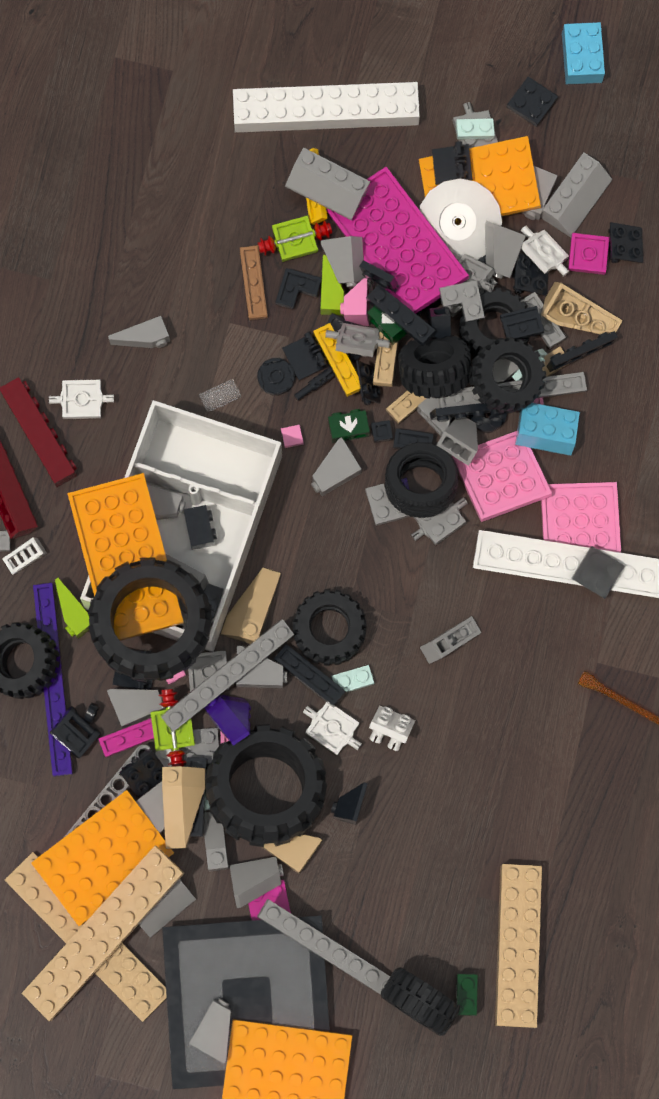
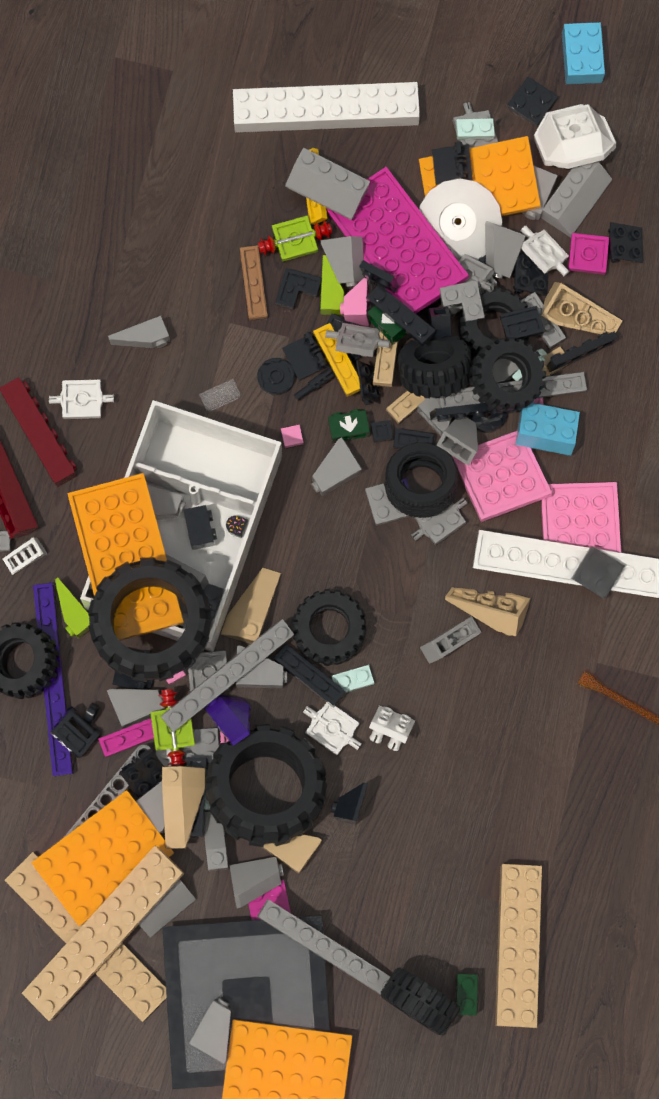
none -> black tile [226,515,248,538]
none -> tan wedge [445,587,530,636]
none -> white piece [534,104,616,169]

